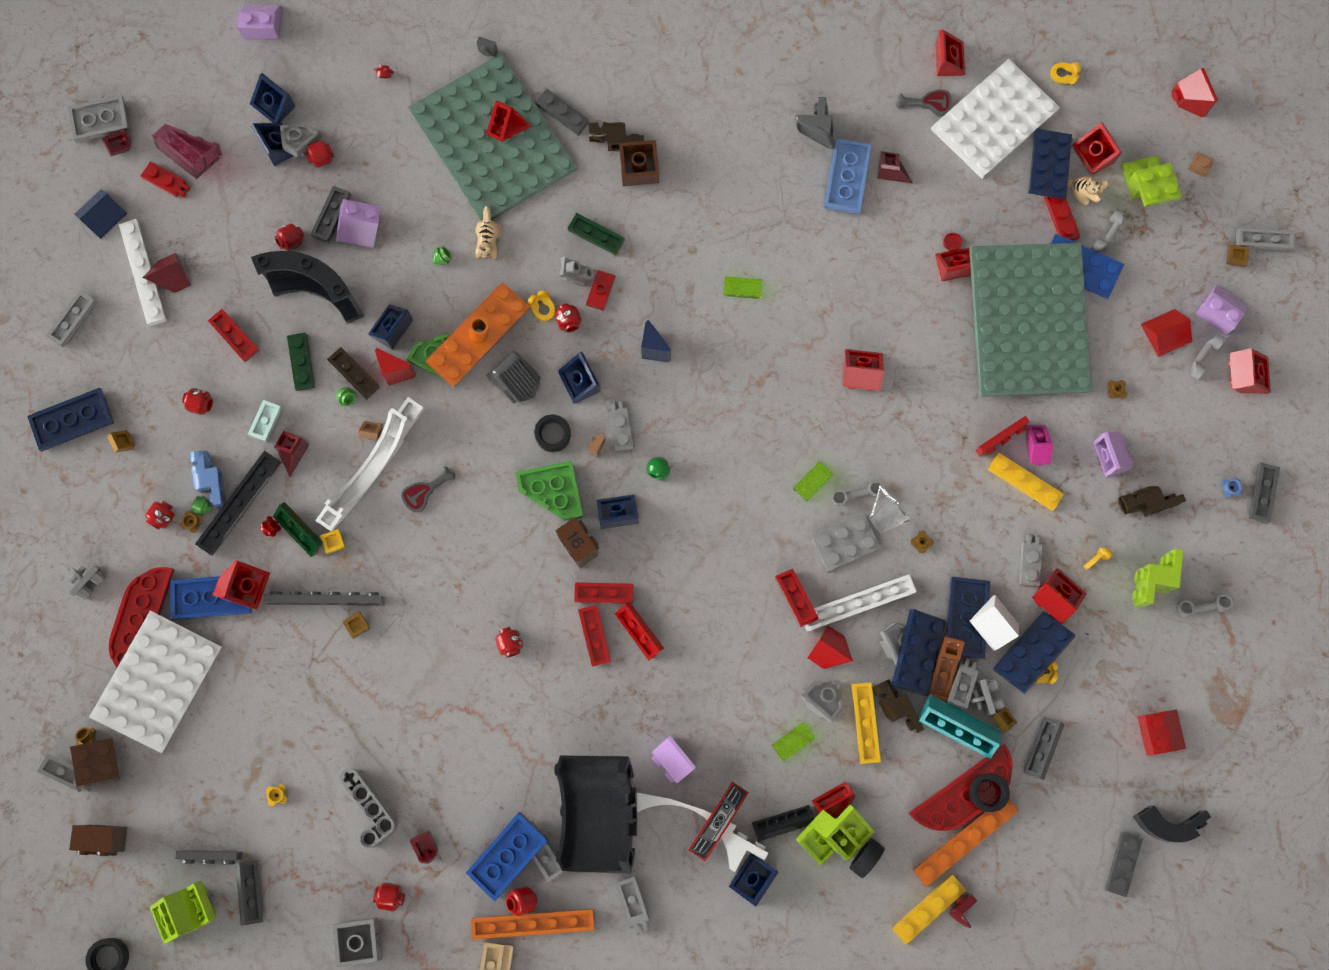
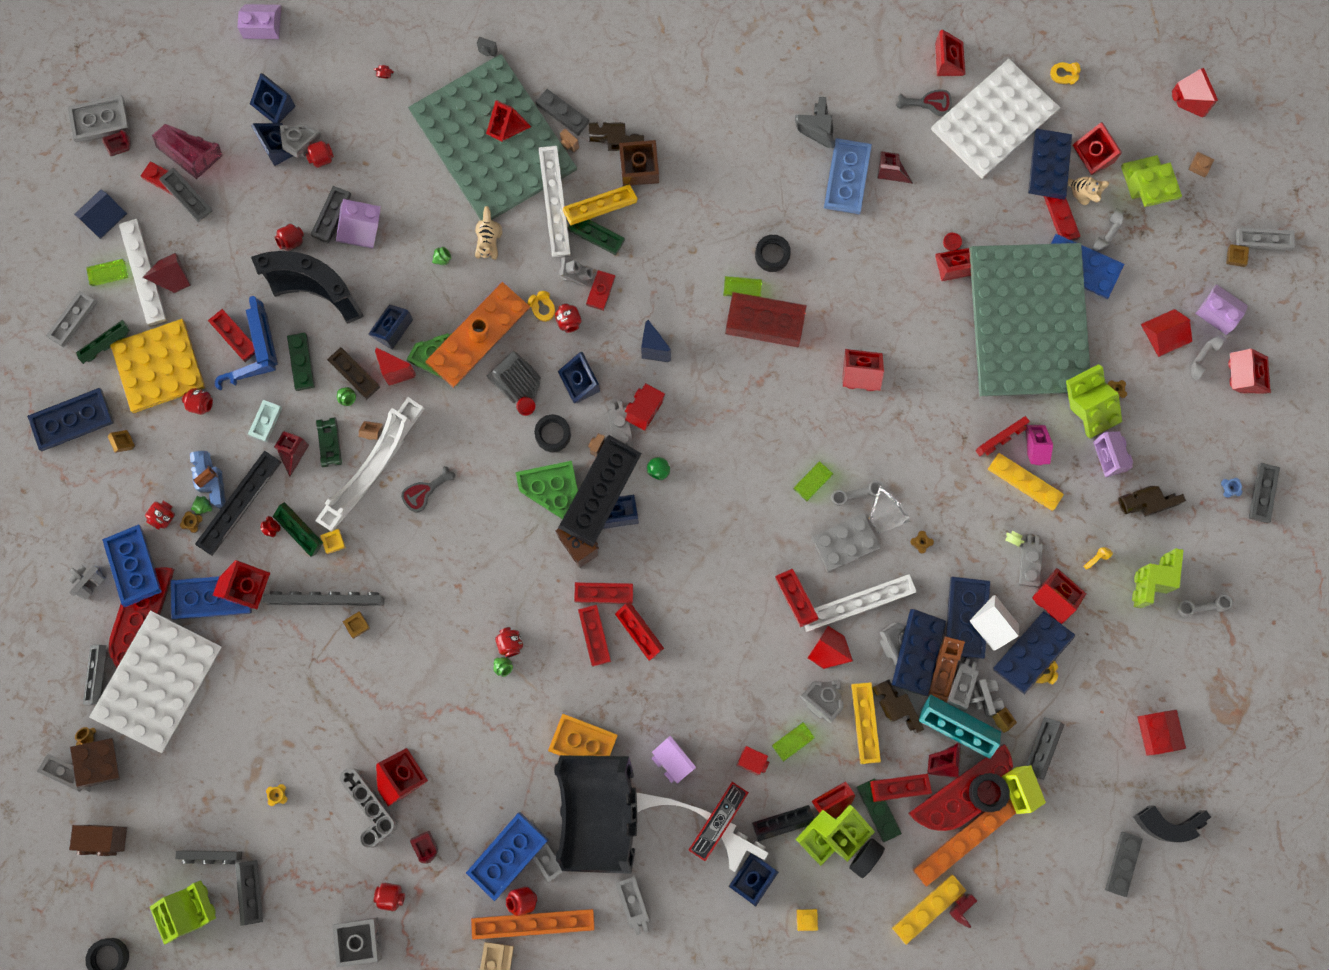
none -> dark green plate [76,319,130,364]
none -> dark grey plate [83,645,108,705]
none -> clear neon green tile [86,259,128,286]
none -> blue plate [102,524,162,608]
none -> yellow plate [111,319,206,413]
none -> dark grey plate [159,167,212,222]
none -> dark orange piece [193,465,218,488]
none -> blue hinge [215,296,278,390]
none -> dark green plate [316,417,342,468]
none -> red slope [376,748,428,807]
none -> bright green plate [493,657,513,677]
none -> red piece [516,397,536,416]
none -> white plate [539,146,570,258]
none -> light orange plate [548,713,618,756]
none -> black plate [558,435,642,547]
none -> medium nougat plate [560,129,579,152]
none -> yellow plate [563,184,638,225]
none -> red brick [625,383,665,431]
none -> clear red brick [725,292,807,348]
none -> red brick [736,746,770,776]
none -> black tyre [755,235,791,272]
none -> yellow plate [796,909,818,931]
none -> dark green plate [856,778,902,843]
none -> red plate [870,774,932,802]
none -> dark red slope [927,742,961,778]
none -> neon yellow brick [1002,765,1046,814]
none -> yellowish green plate [1005,531,1025,547]
none -> lime bracket [1066,364,1122,439]

